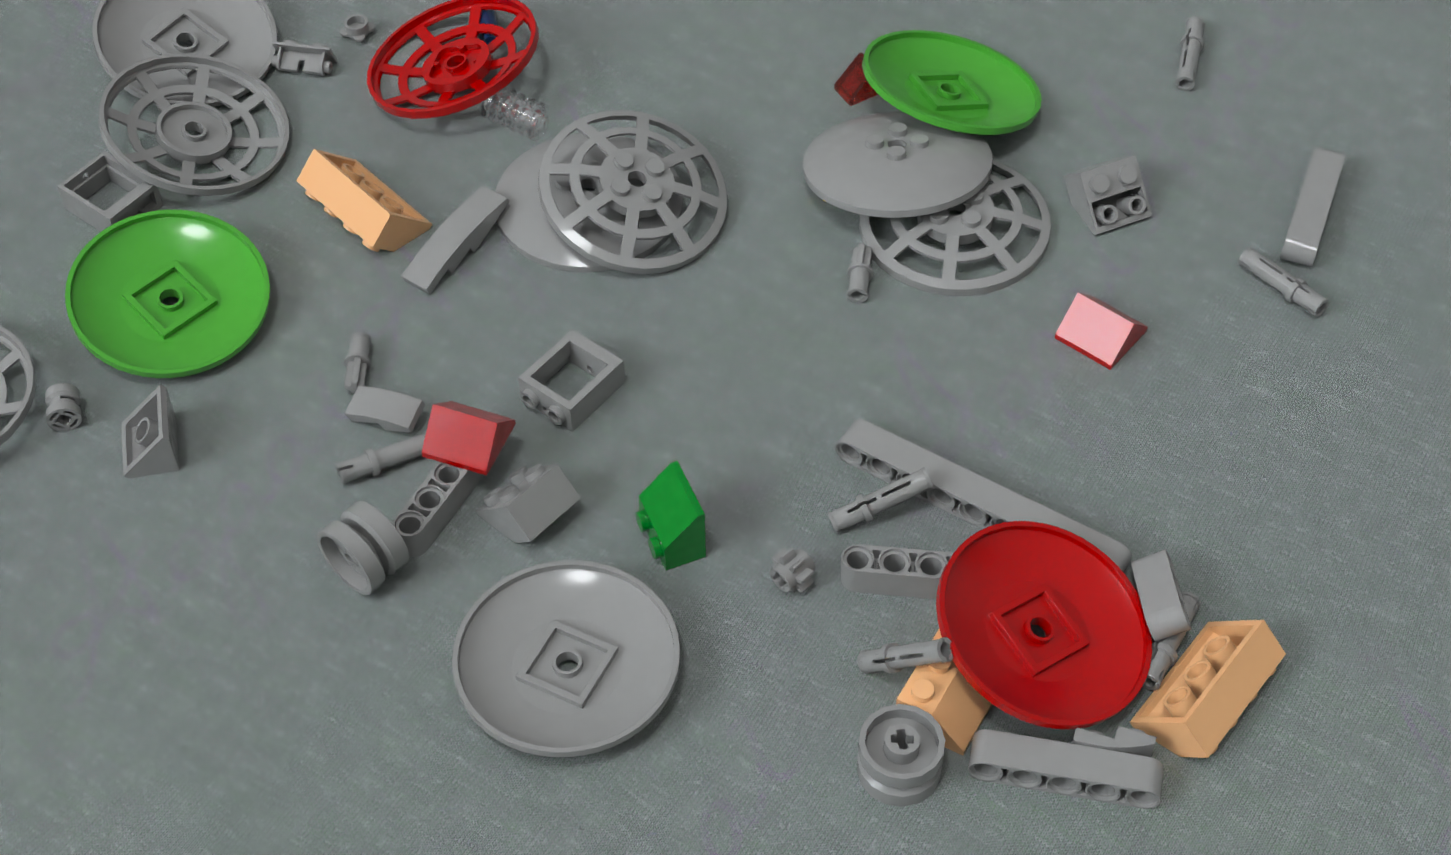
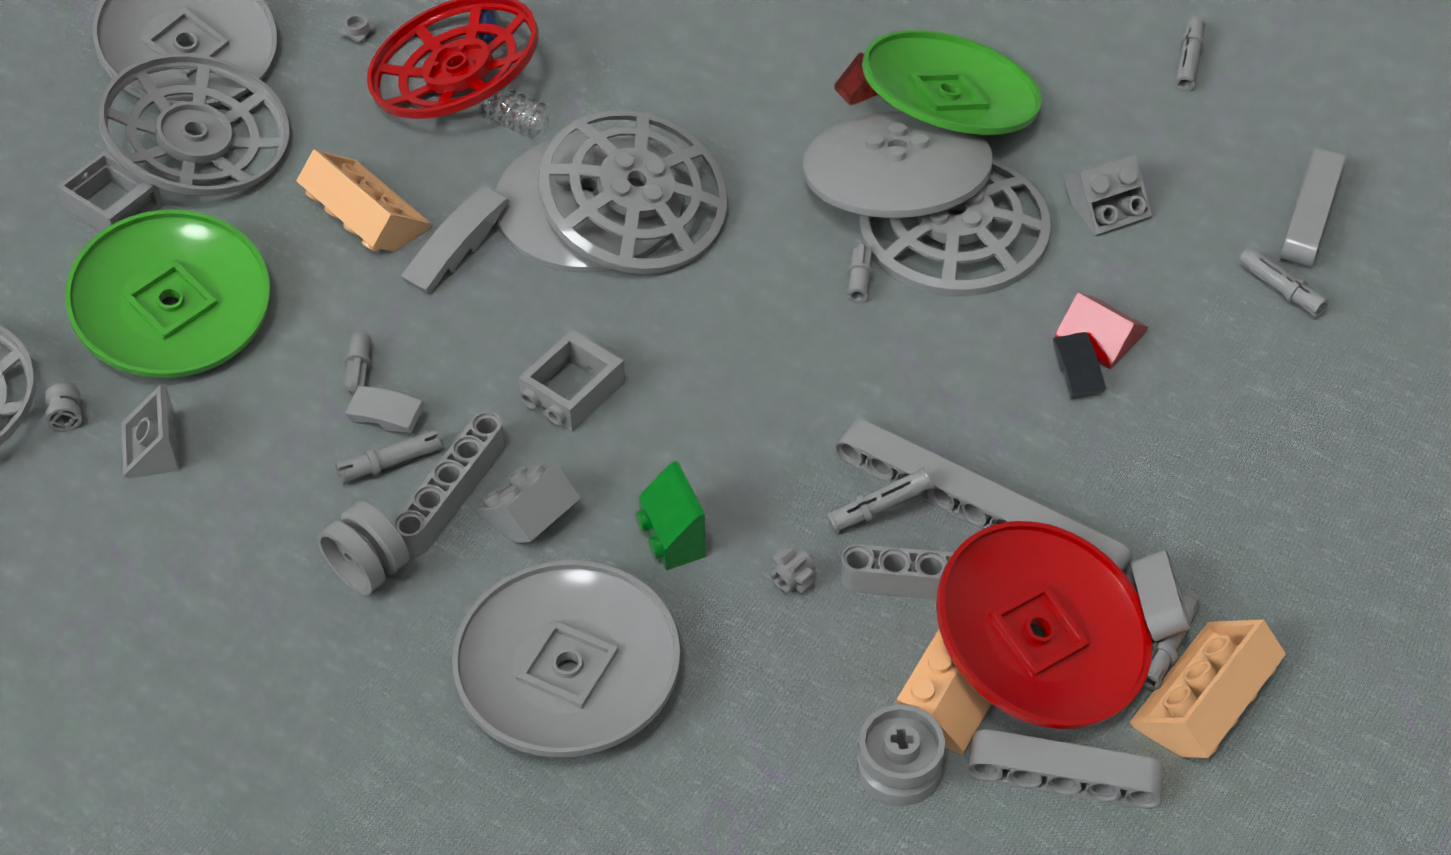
light grey hinge [271,40,337,76] -> none
slope [422,401,516,476] -> none
light grey pin [857,637,953,674] -> none
light grey slope [1072,726,1157,757] -> none
none -> black slope [1052,332,1106,398]

